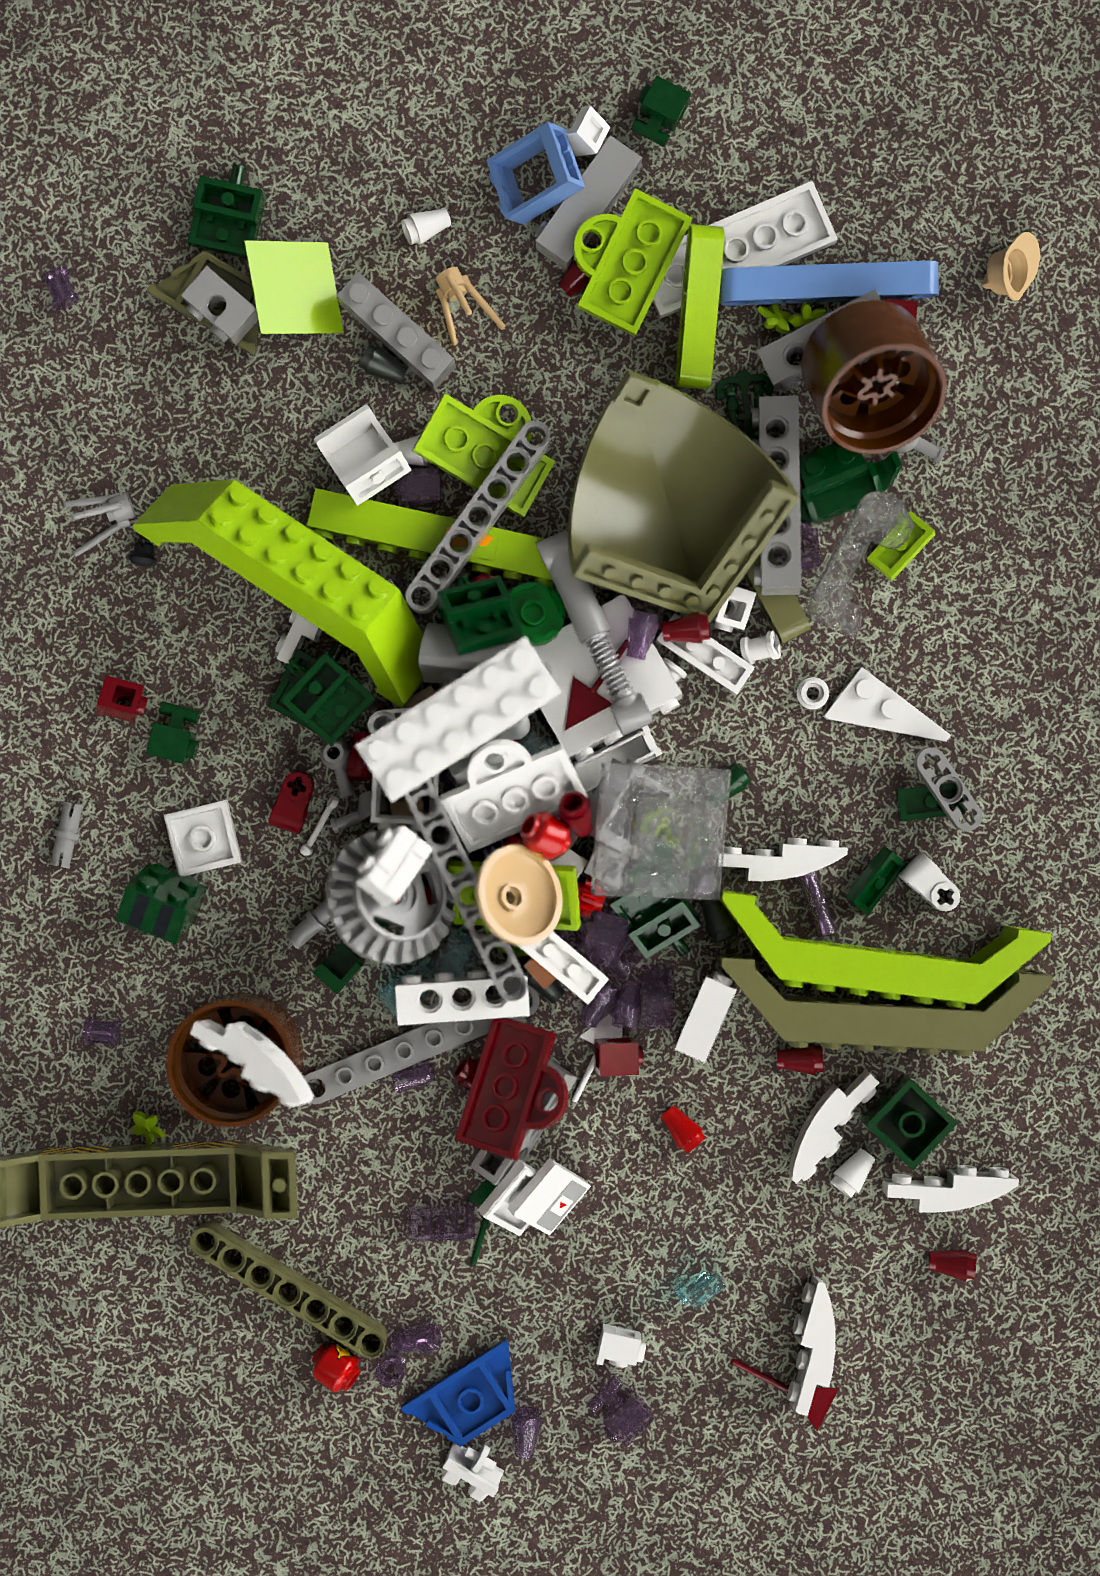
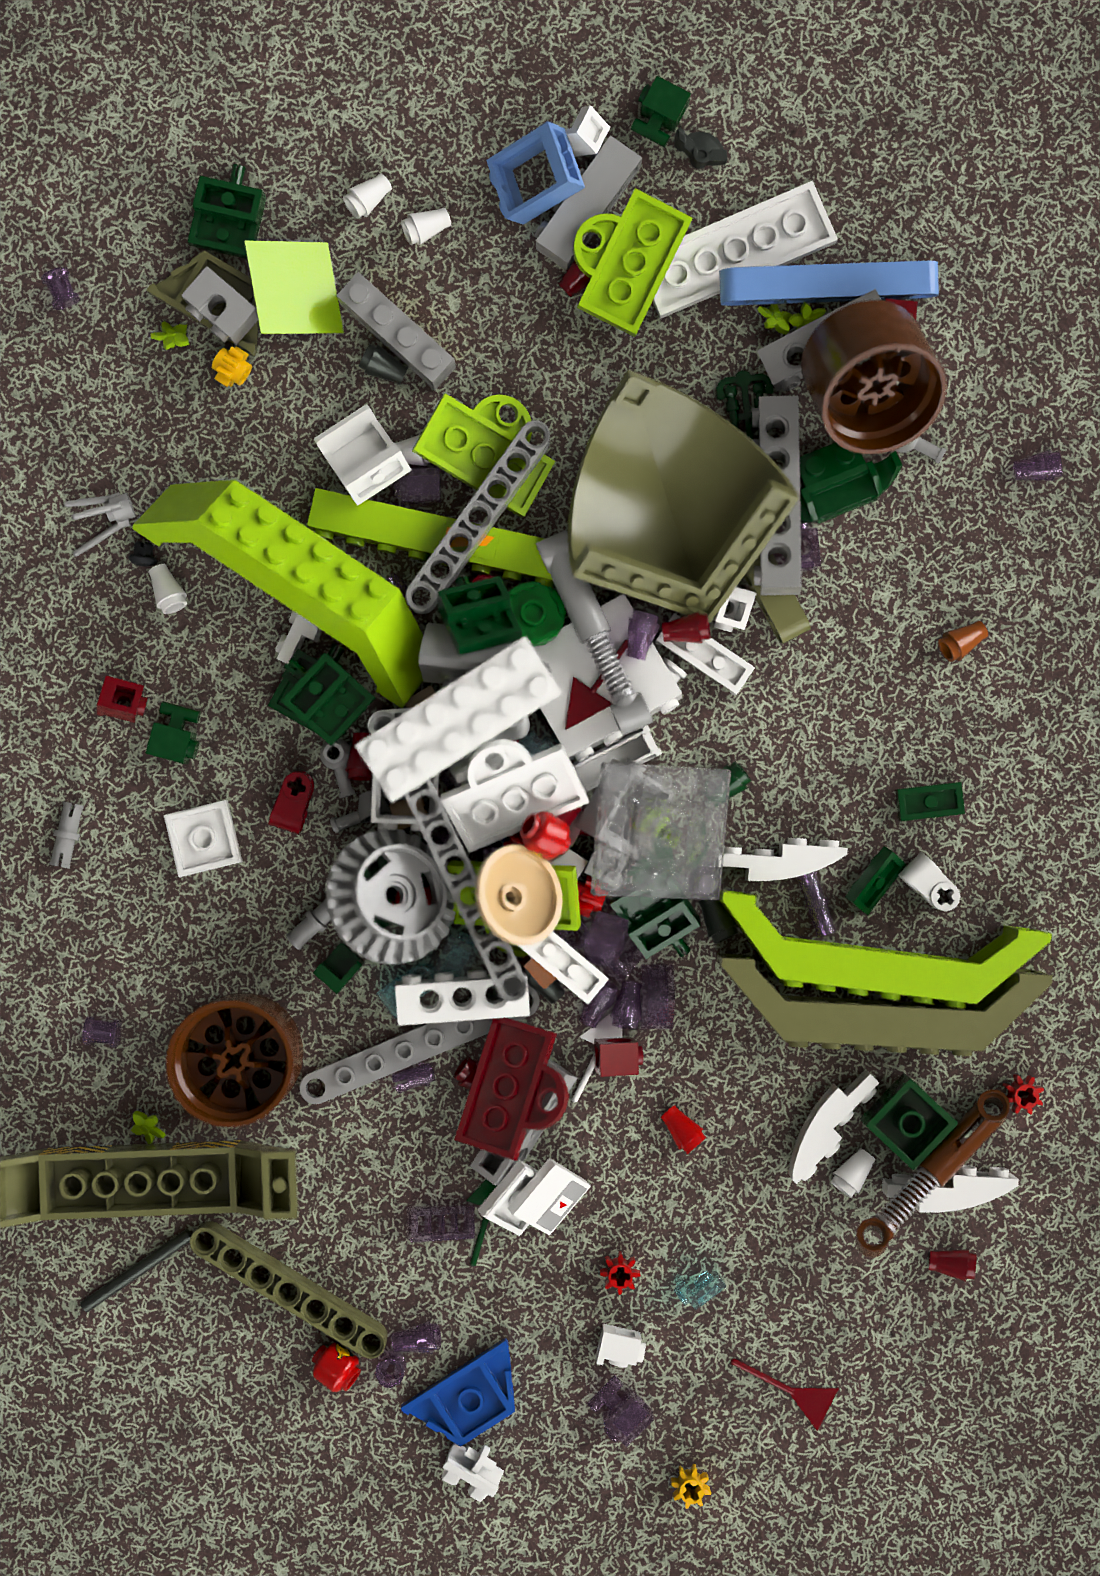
dark green brick [115,863,208,945] -> none
white slope [190,1019,314,1107] -> none
white hinge [300,795,339,856] -> none
white brick [356,825,432,907] -> none
tan plant [435,267,505,346] -> none
clear purple cone [511,1406,543,1459] -> none
dark red cone [558,791,592,837] -> none
lime beam [675,224,724,390] -> none
white window [675,971,737,1063] -> none
white bush [740,630,781,665] -> none
dark red cone [777,1043,823,1075] -> none
white slope [787,1275,835,1416] -> none
white plate [796,677,829,710] -> none
clear windscreen [804,491,915,640] -> none
white wing [823,667,951,742] -> none
lime plate [867,511,935,582] -> none
light grey beam [914,748,982,831] -> none
tan piece [981,232,1040,301] -> none
none -> pearl dark grey bar [80,1229,192,1313]
none -> white cone [148,564,187,614]
none -> lime plant [150,321,189,350]
none -> yellow gear [211,346,252,387]
none -> white cone [343,173,392,219]
none -> red gear [600,1251,640,1295]
none -> yellow gear [670,1464,711,1509]
none -> pearl dark grey piece [674,127,728,169]
none -> reddish brown piece [855,1089,1010,1258]
none -> dark orange cone [938,620,988,662]
none -> red gear [1003,1074,1044,1115]
none -> clear purple cone [1013,449,1063,481]

